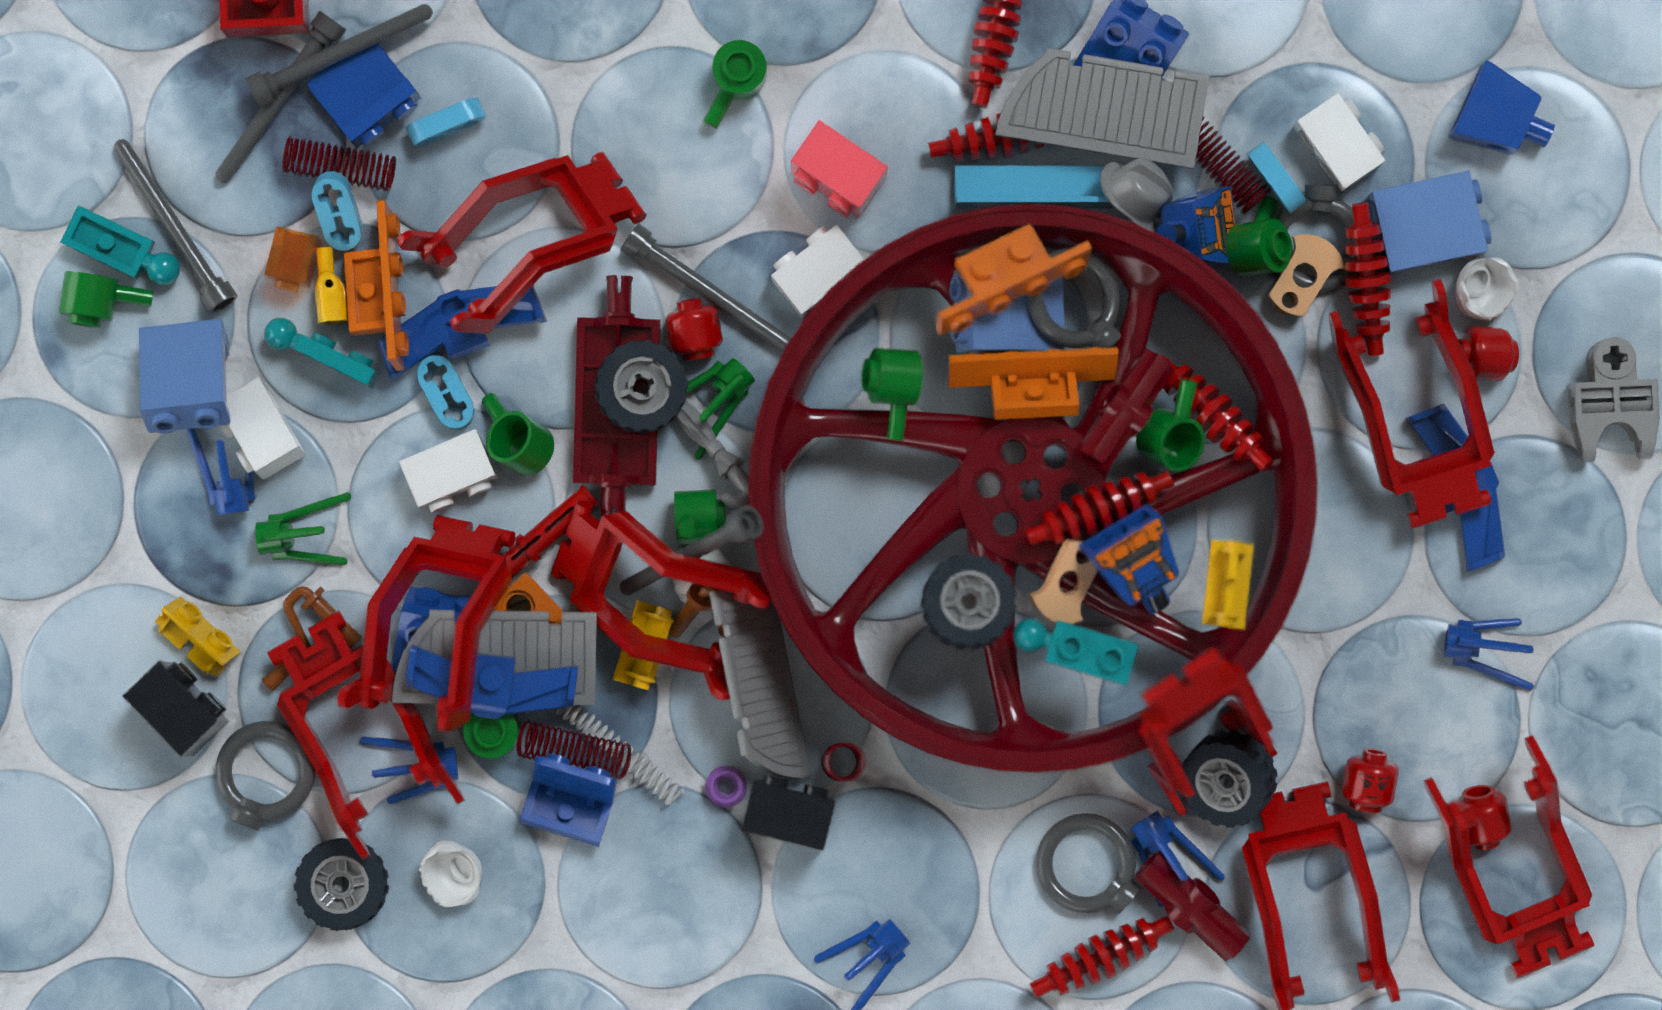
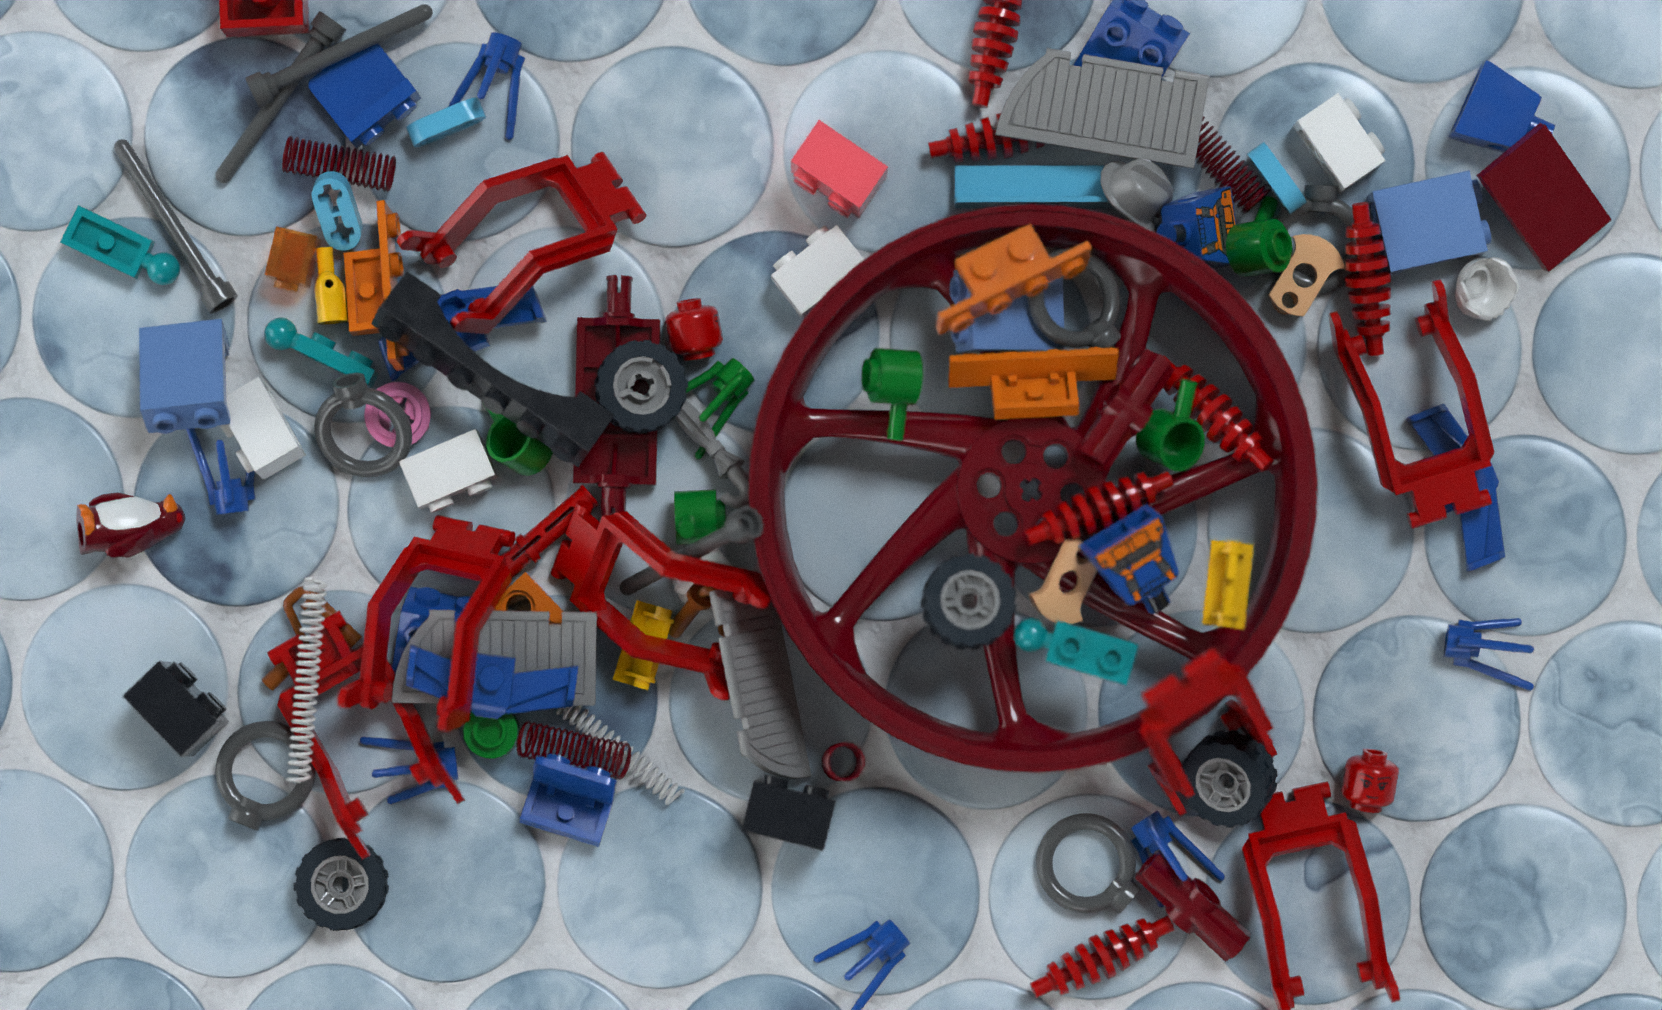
green piece [58,271,153,328] -> none
yellow hinge [155,596,241,678] -> none
green plant [255,492,351,565] -> none
medium azure beam [417,355,475,430] -> none
white hair [419,841,483,907] -> none
dark grey piece [620,223,791,352] -> none
green piece [703,40,767,129] -> none
medium lavender plate [705,766,747,807] -> none
red piece [1424,735,1594,979] -> none
red head [1456,785,1512,850] -> none
red head [1458,326,1519,382] -> none
light grey piece [1568,337,1660,462] -> none
none -> animal [76,492,186,558]
none -> white piece [286,577,328,783]
none -> dark grey piece [314,373,412,477]
none -> bright pink gear [364,382,431,447]
none -> black arch [371,271,614,467]
none -> blue plant [448,32,525,140]
none -> dark red tile [1476,123,1612,272]

